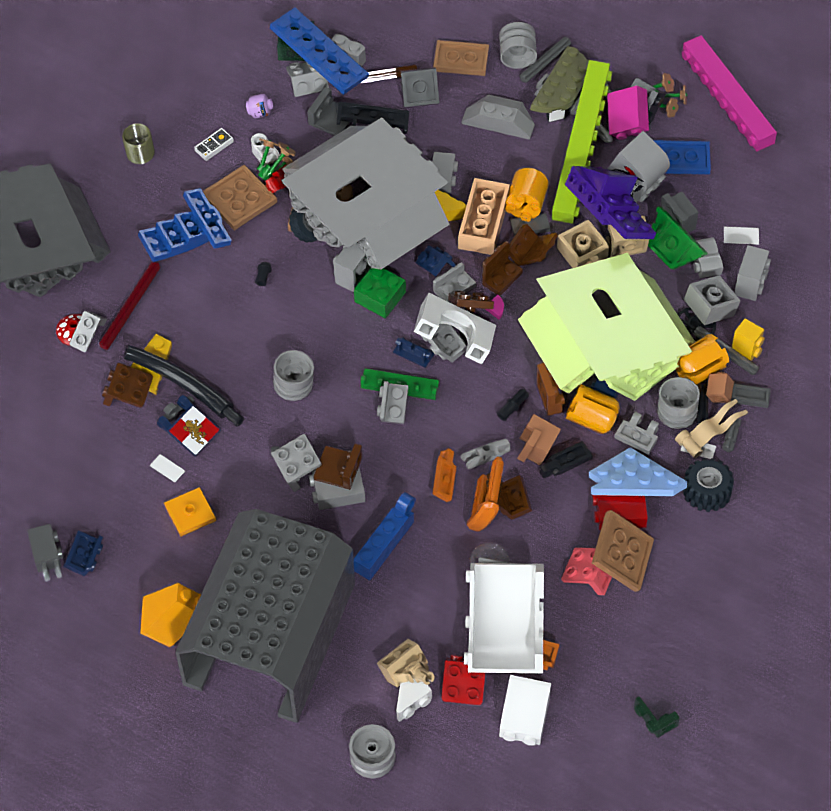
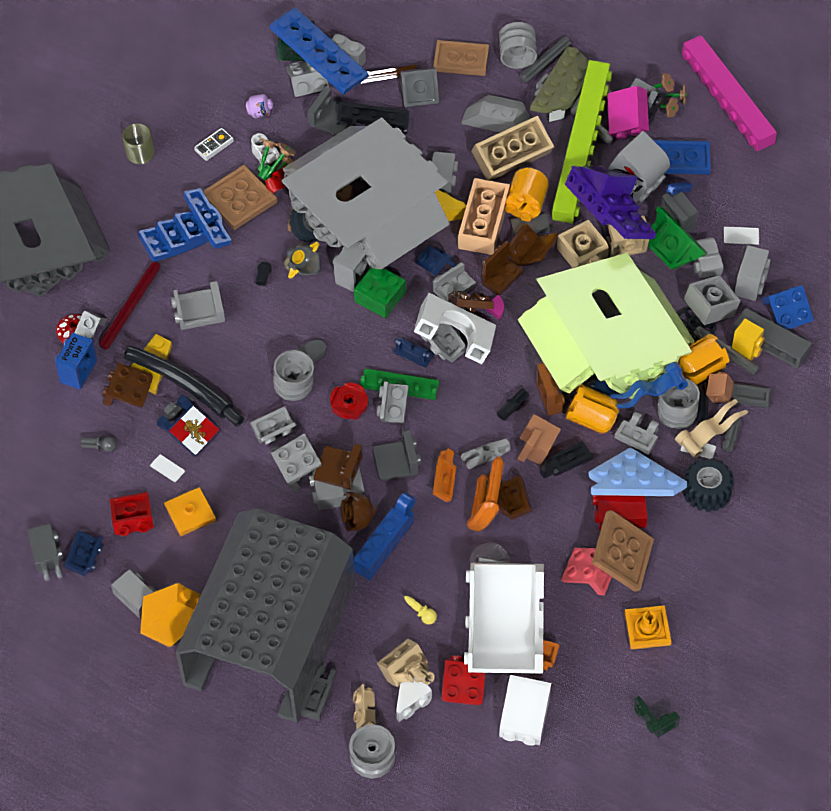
none -> blue brick [55,332,97,390]
none -> dark grey axle [81,436,117,452]
none -> red plate [109,492,154,536]
none -> light grey brick [111,570,156,619]
none -> light grey panel [171,281,225,330]
none -> light grey bracket [250,406,297,445]
none -> dark grey hair [284,242,321,278]
none -> dark grey tile [297,340,326,363]
none -> dark grey hinge [299,664,337,721]
none -> red plate [330,382,368,420]
none -> reddish brown cylinder [341,492,376,532]
none -> tan hinge [353,684,376,730]
none -> dark grey bracket [373,430,421,481]
none -> light yellow bar [404,596,437,625]
none -> tan brick [471,116,554,181]
none -> blue flag [610,362,688,409]
none -> light orange plate [624,605,671,649]
none -> blue axle [666,182,693,195]
none -> dark grey brick [732,308,812,369]
none -> blue bracket [762,285,814,329]

